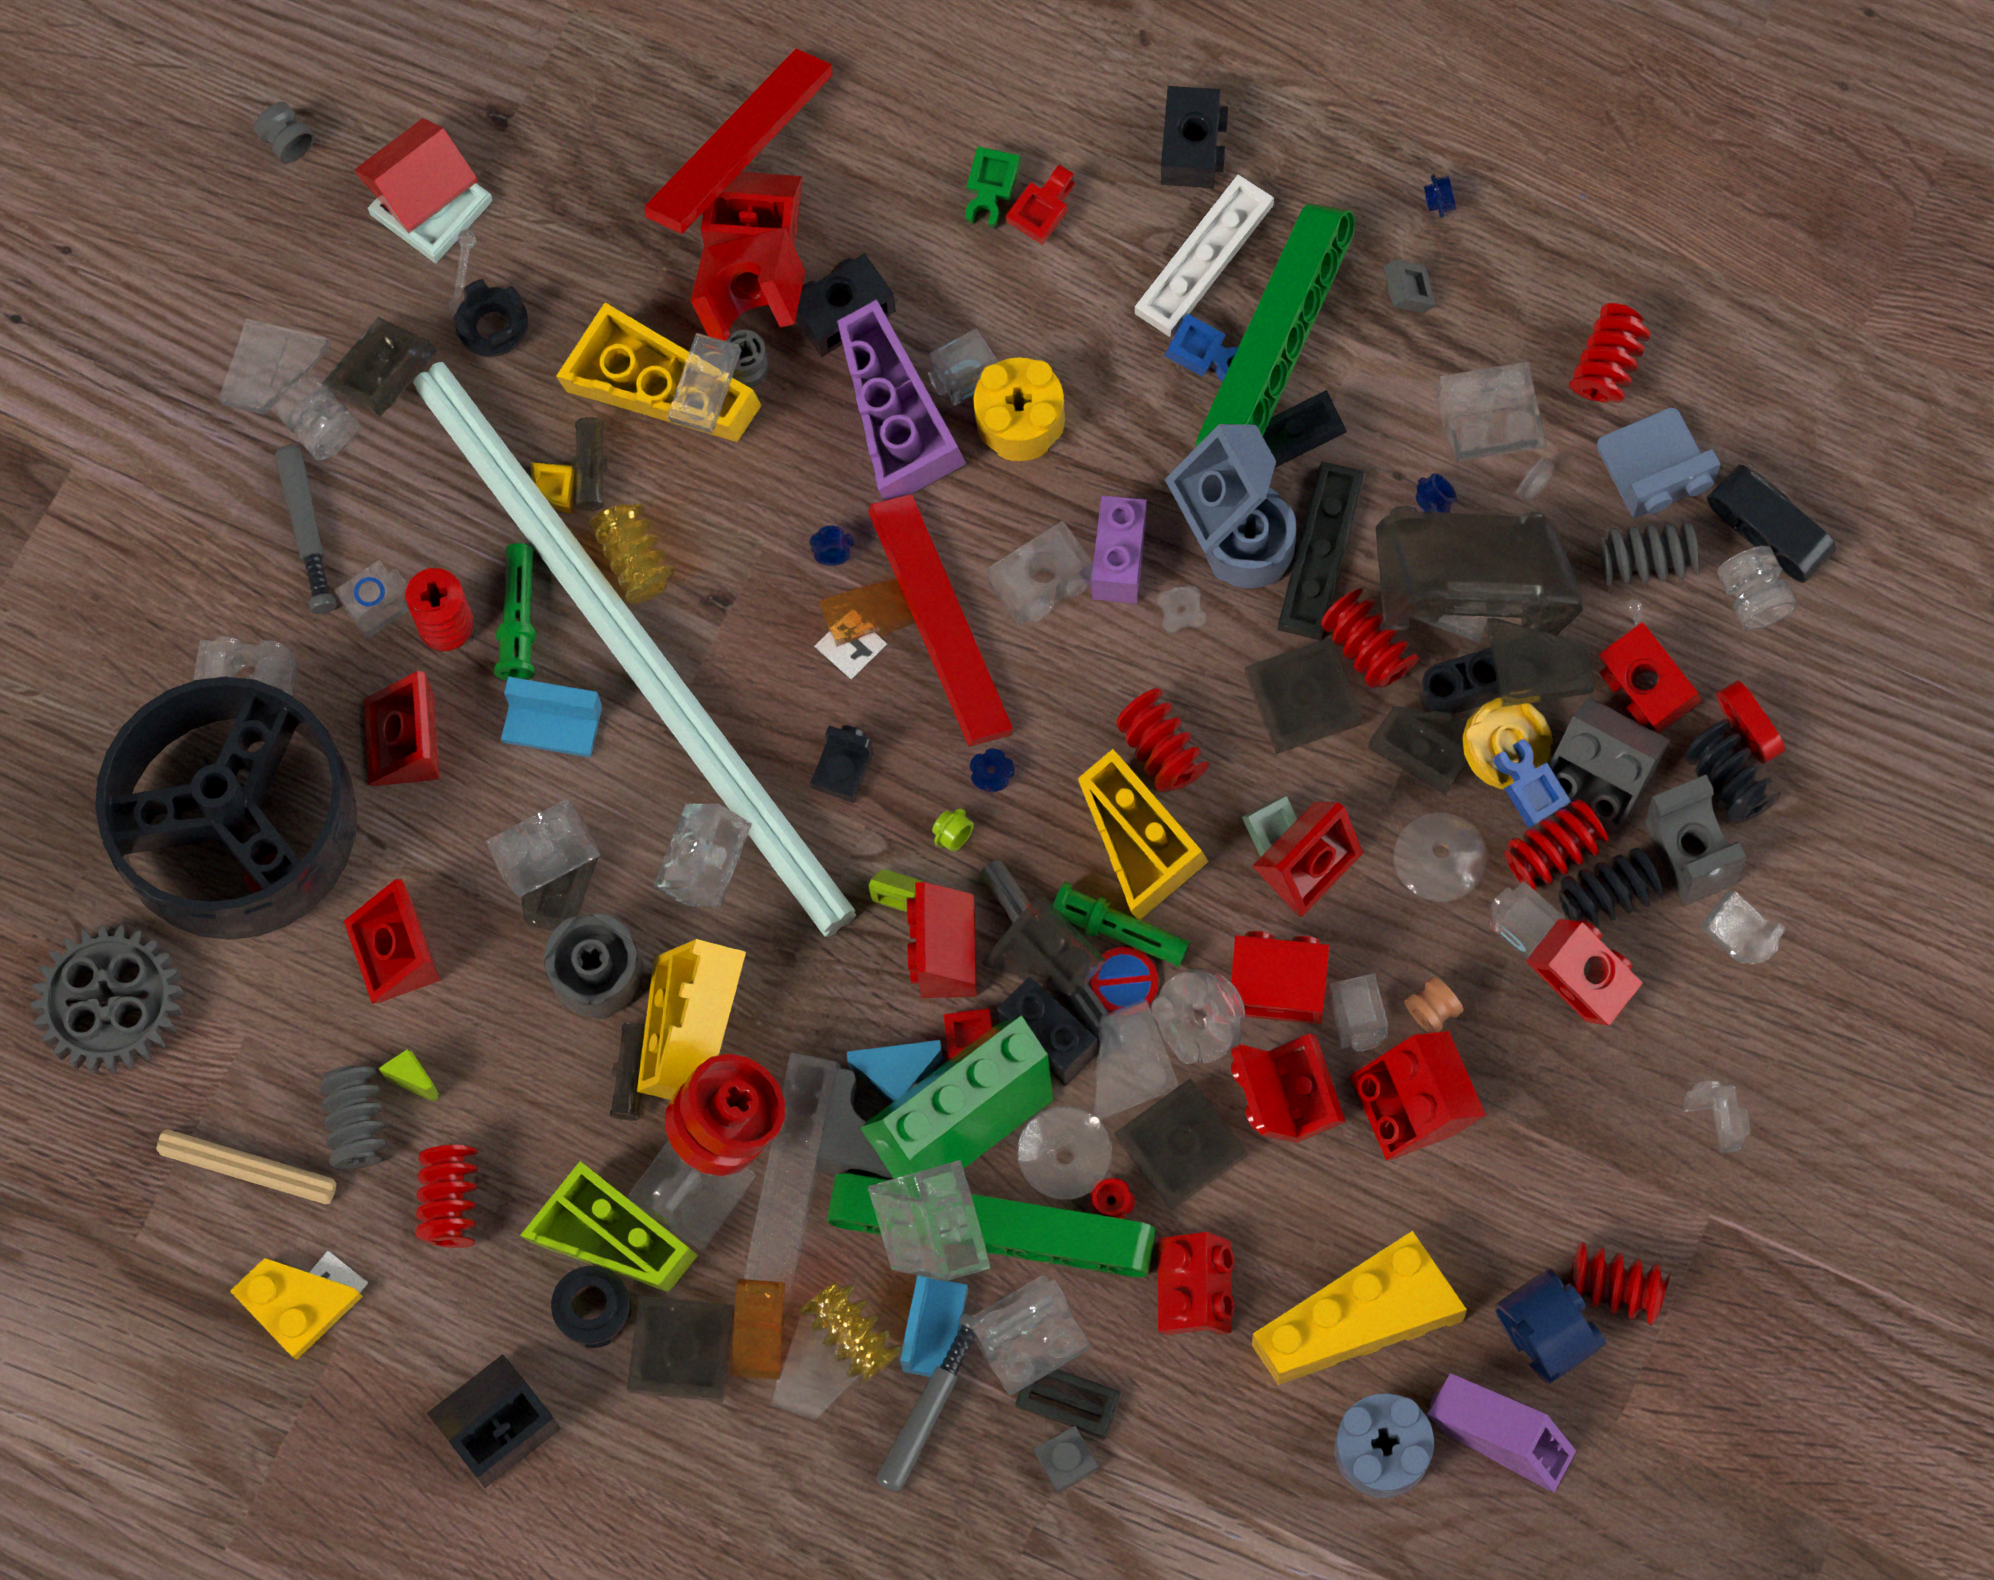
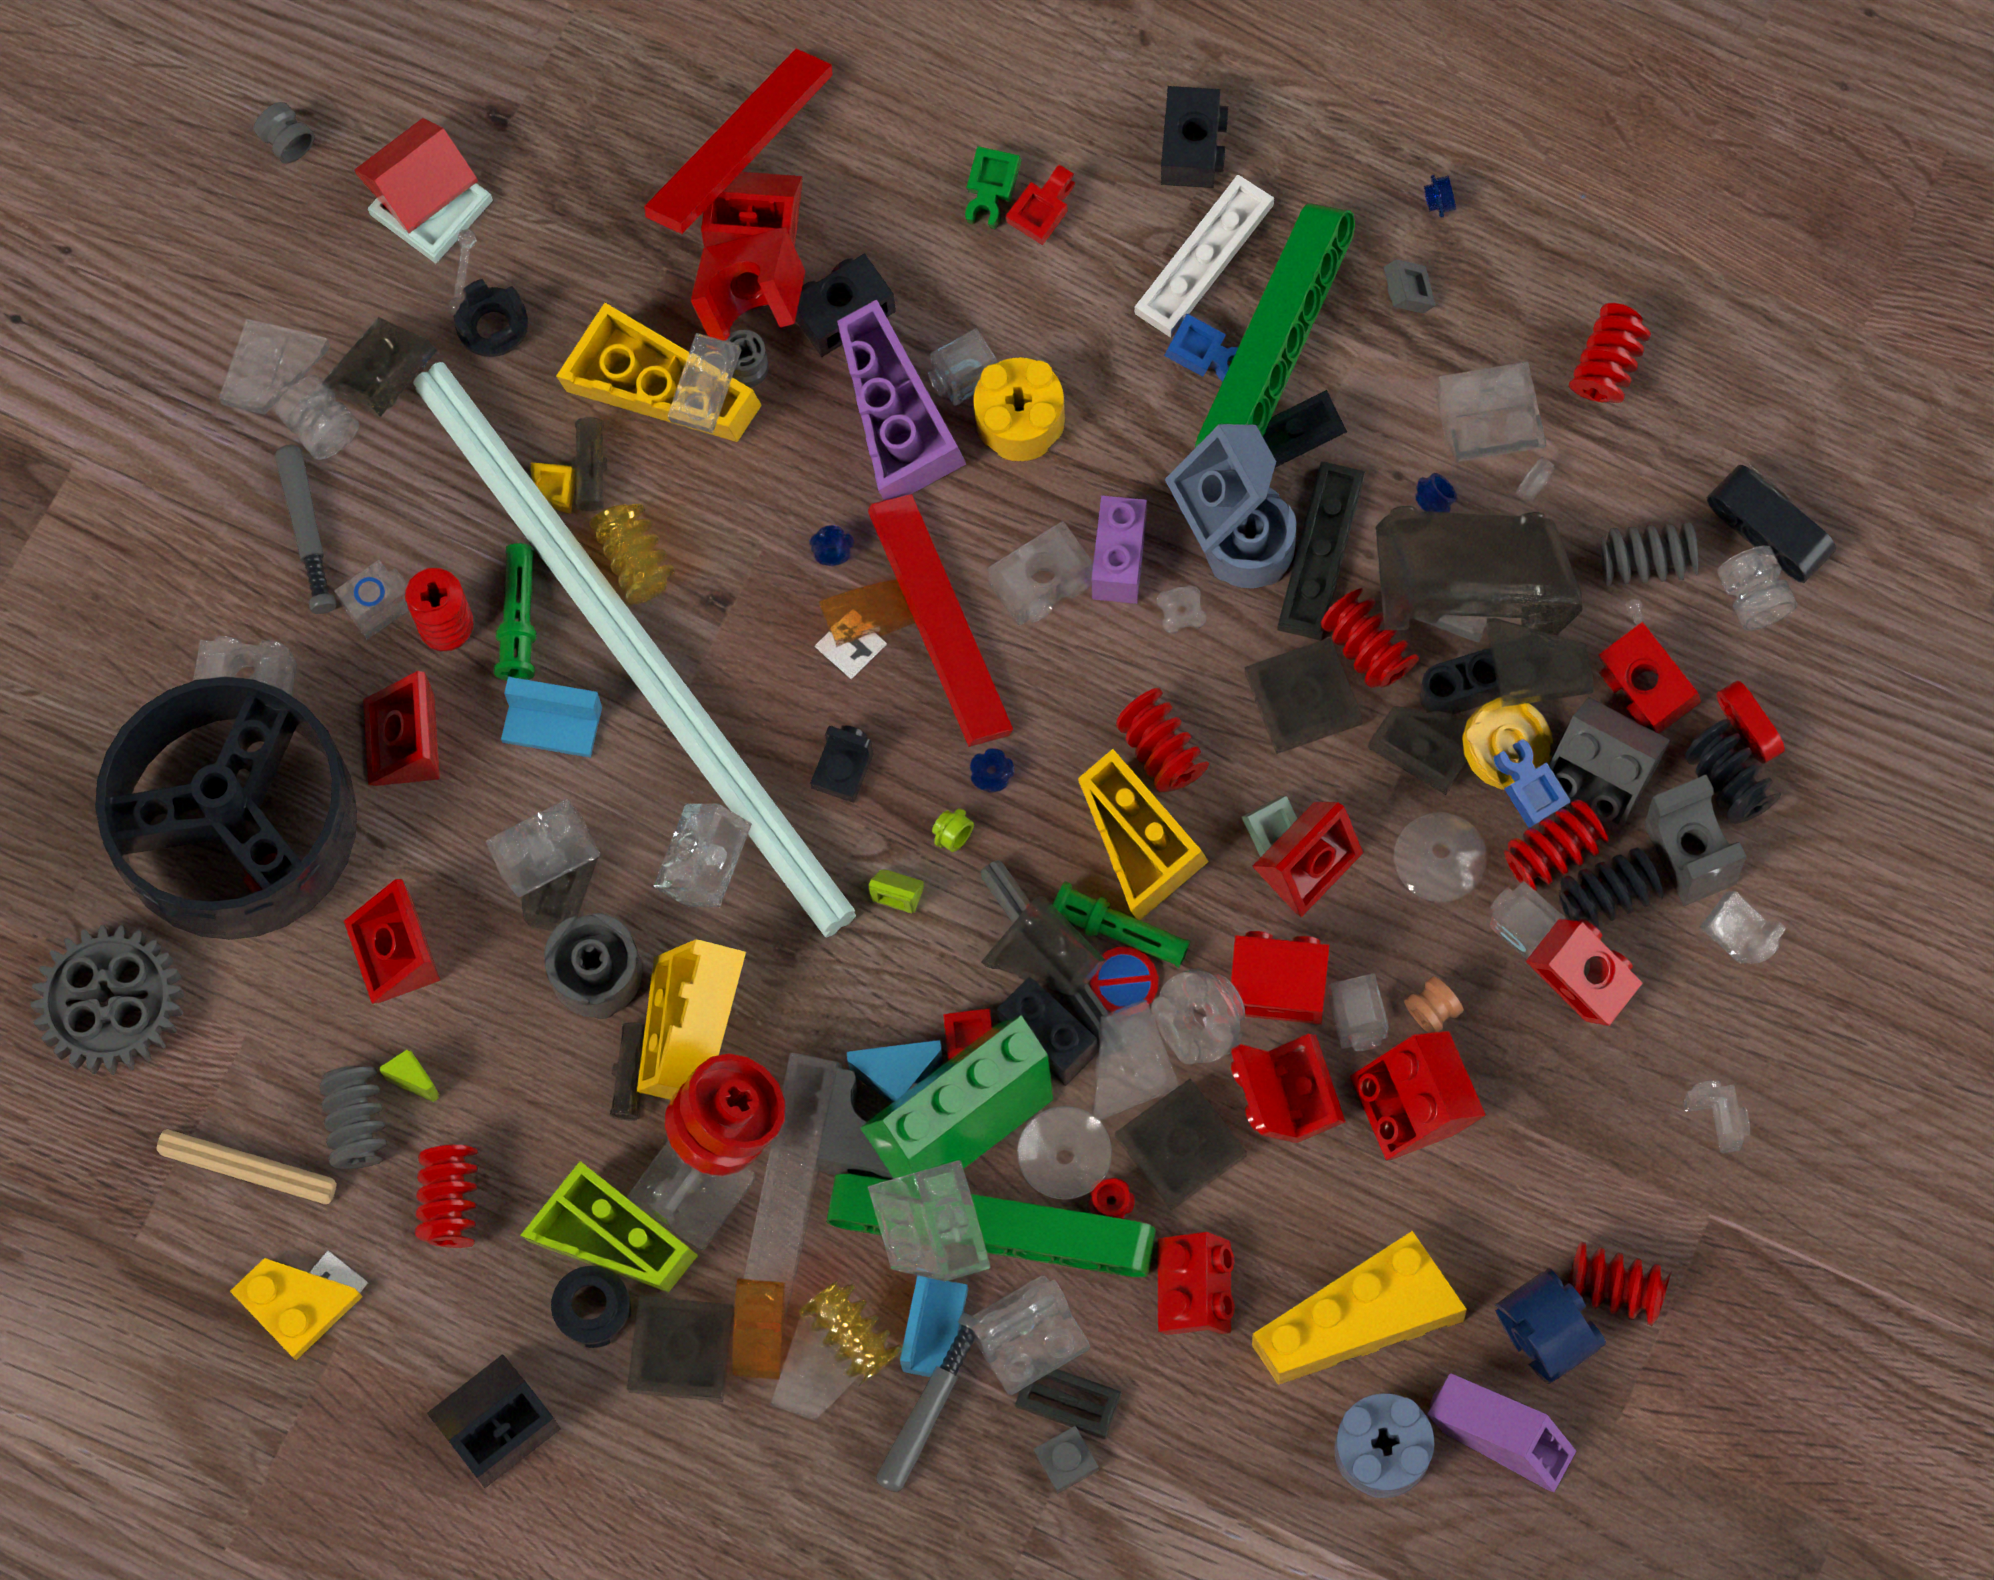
red slope [907,882,977,998] -> none
sand blue bracket [1597,408,1721,519] -> none

